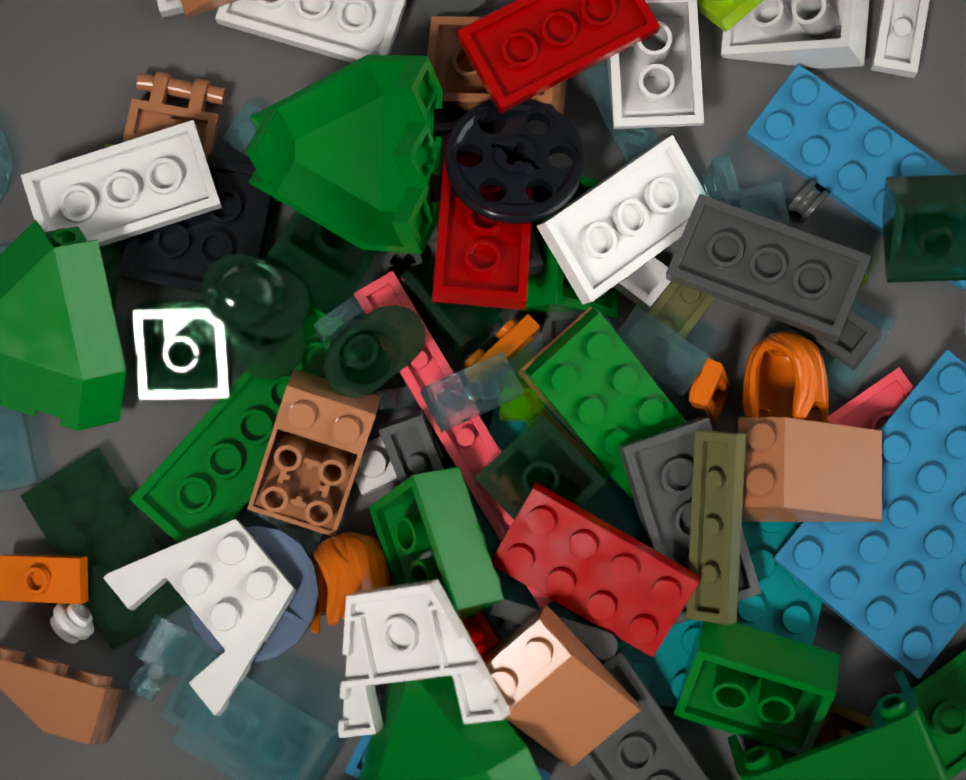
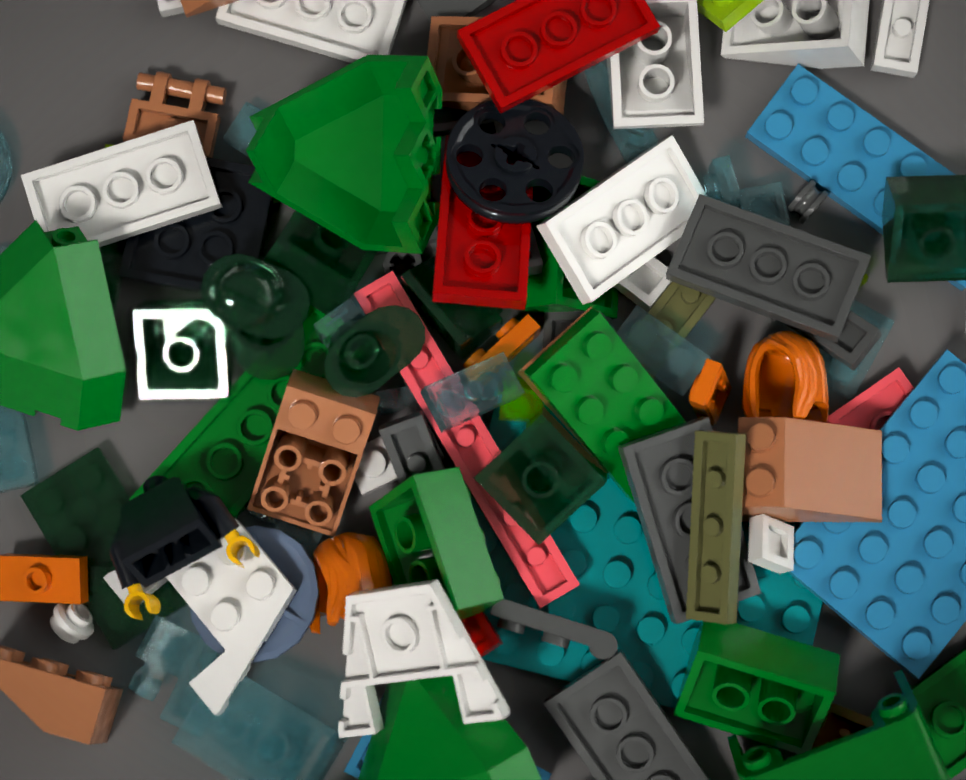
nougat slope [482,604,641,768] -> none
red plate [491,483,701,657] -> none
none -> black torso [109,476,260,620]
none -> white plate [748,514,794,574]

